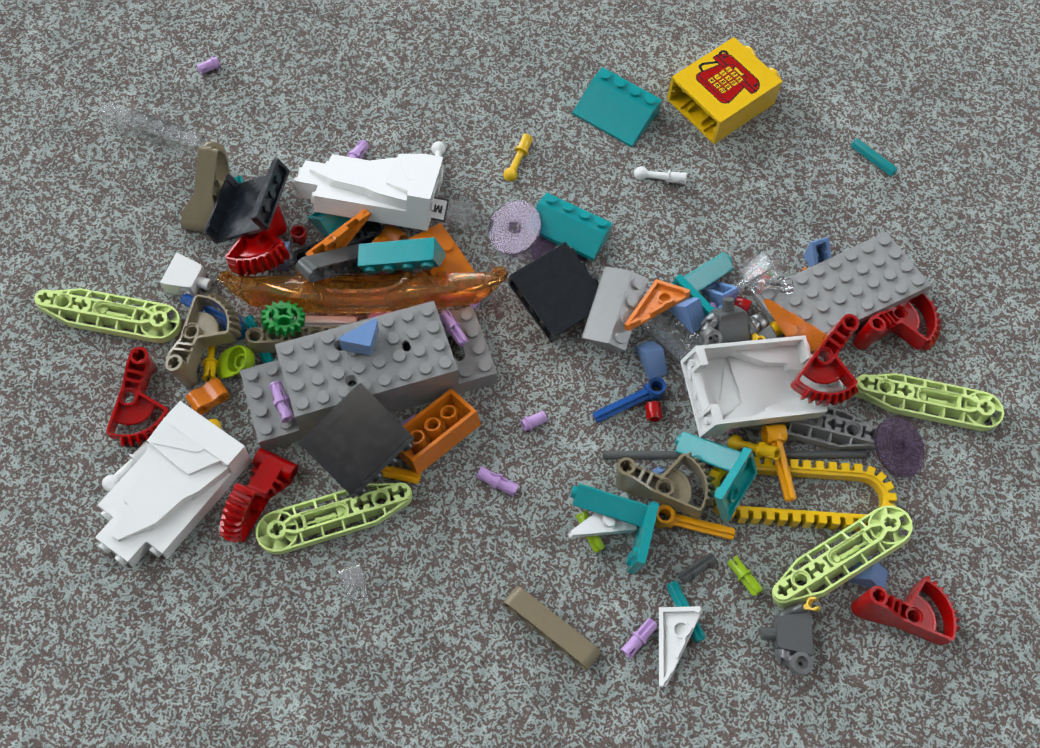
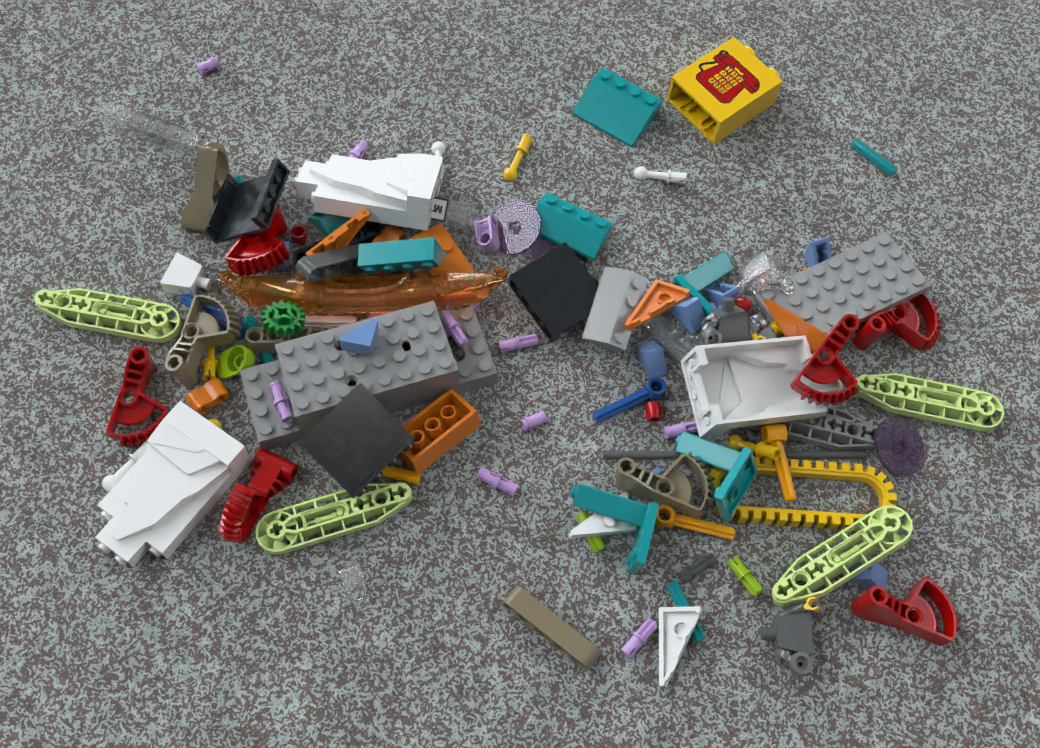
none -> lavender piece [474,214,500,253]
none -> lavender axle [498,334,538,353]
none -> lavender axle [663,421,698,440]

